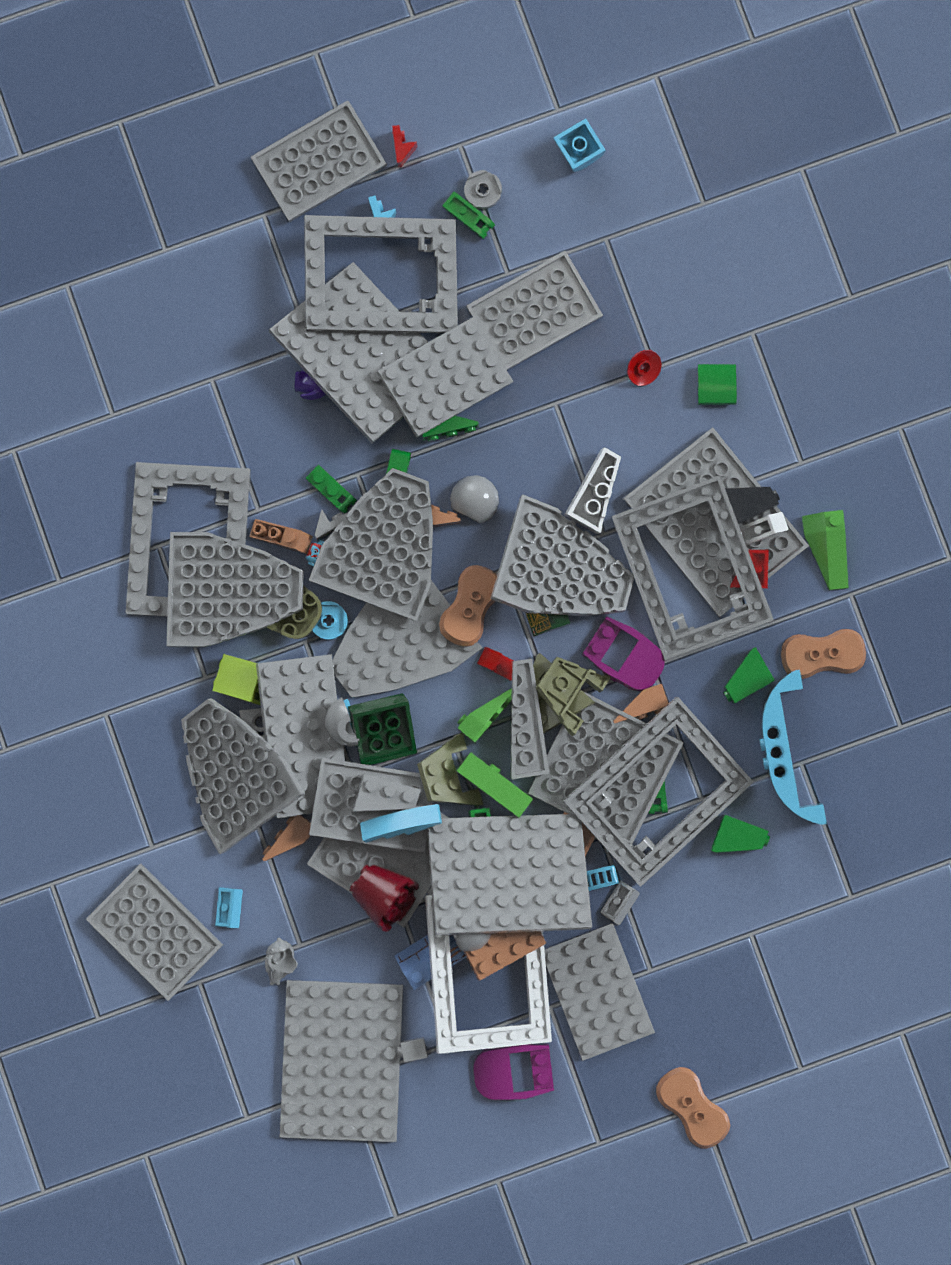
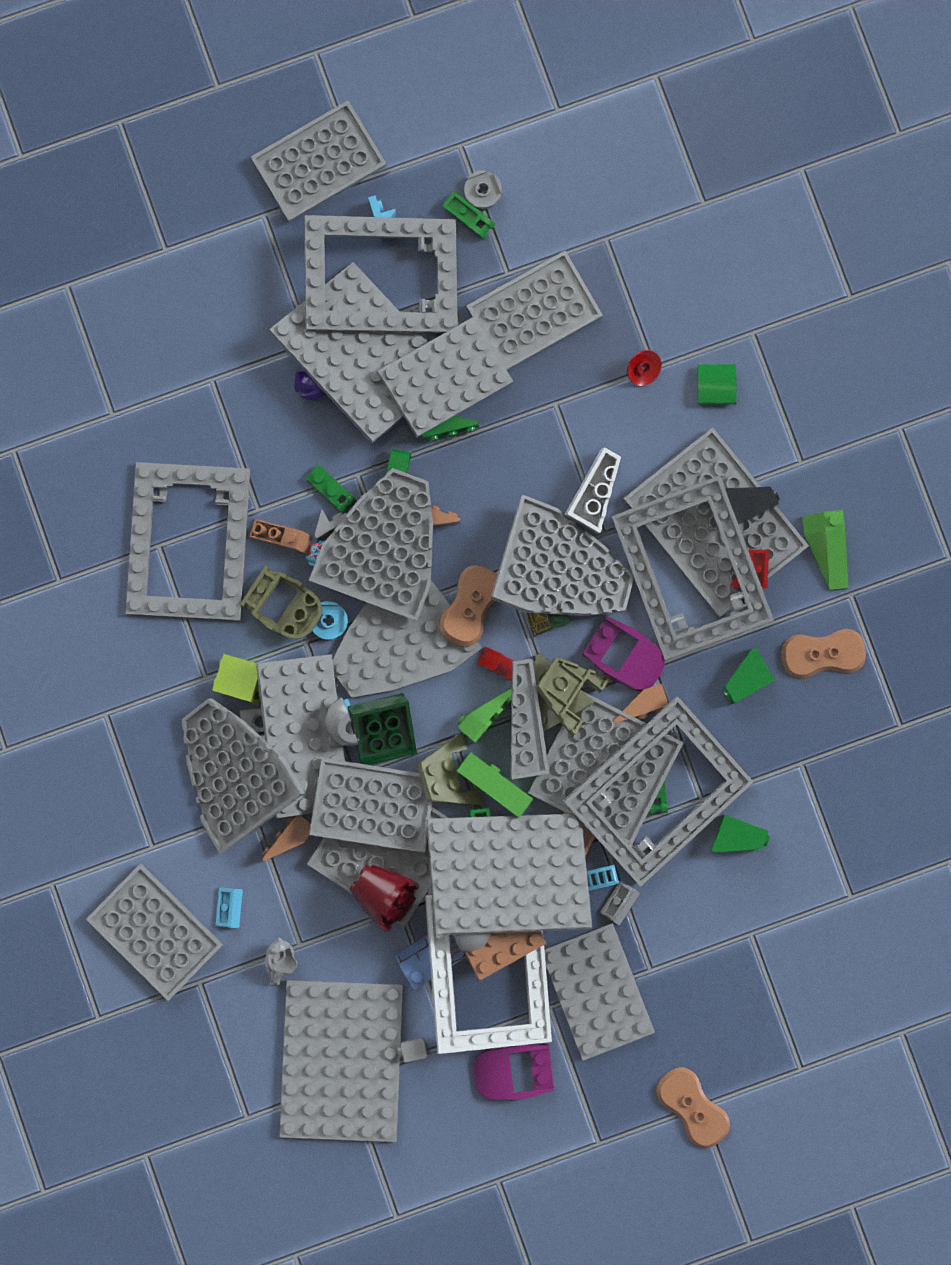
light grey wing [166,532,304,647] -> none
light grey wedge [352,774,421,812] -> none
medium azure slope [360,804,442,843] -> none
red slope [392,125,418,168] -> none
light grey cylinder [450,475,499,524] -> none
medium azure brick [553,118,606,172] -> none
white slope [740,512,789,545] -> none
medium azure slope [759,670,827,825] -> none

